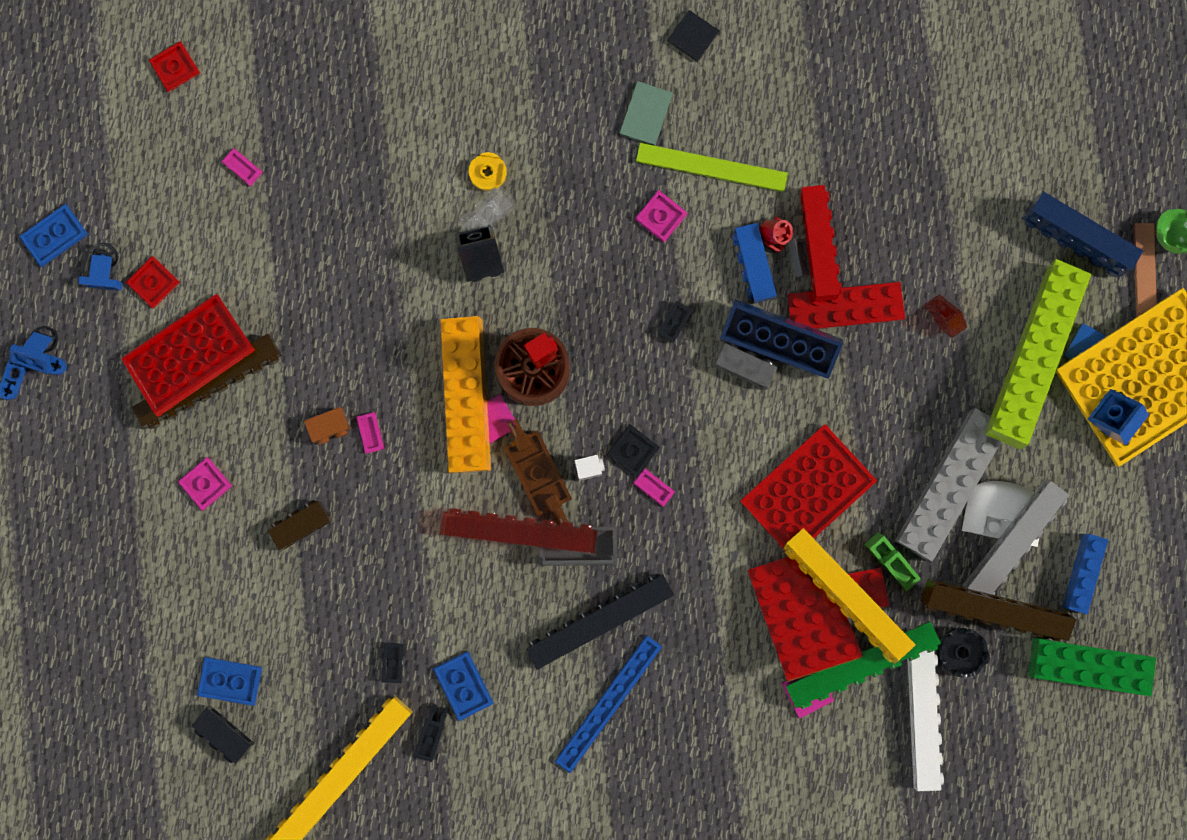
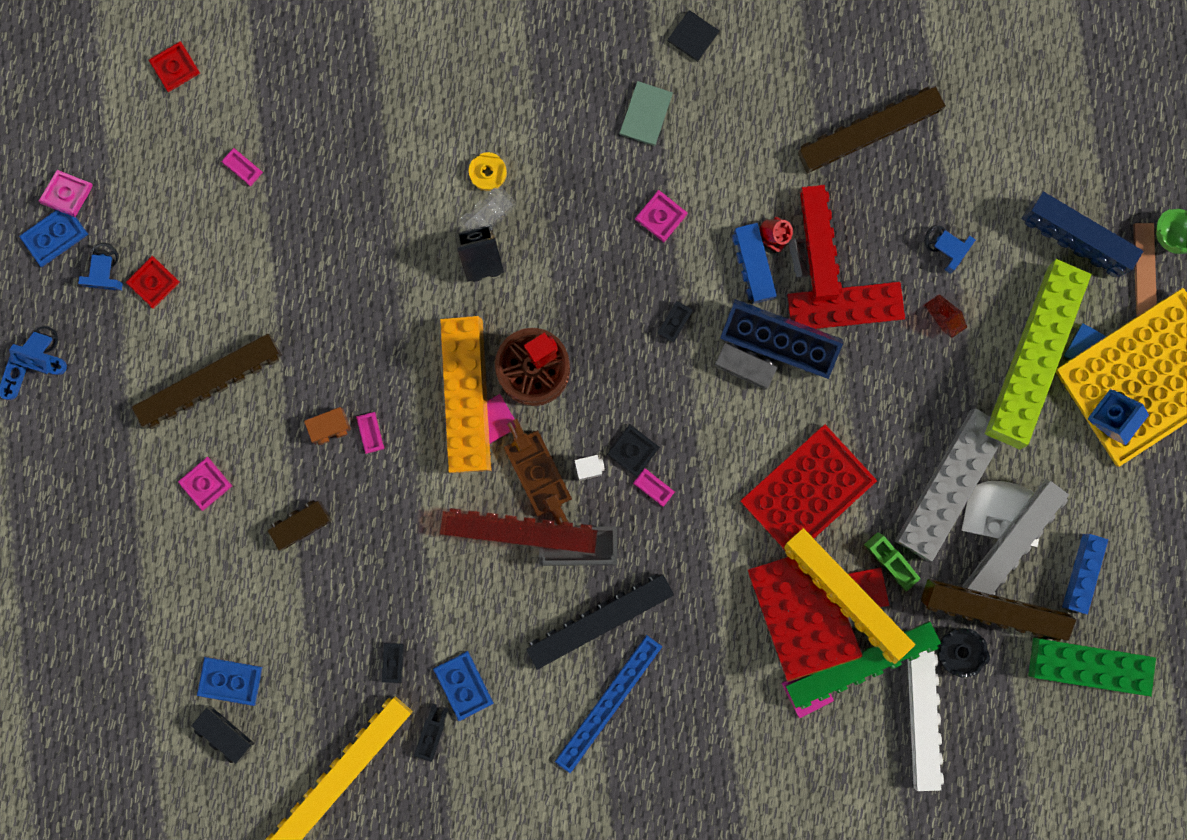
red plate [121,294,255,417] -> none
lime tile [636,143,788,192] -> none
none -> dark pink tile [39,170,93,217]
none -> dark brown brick [798,86,946,174]
none -> blue piece [924,225,976,274]

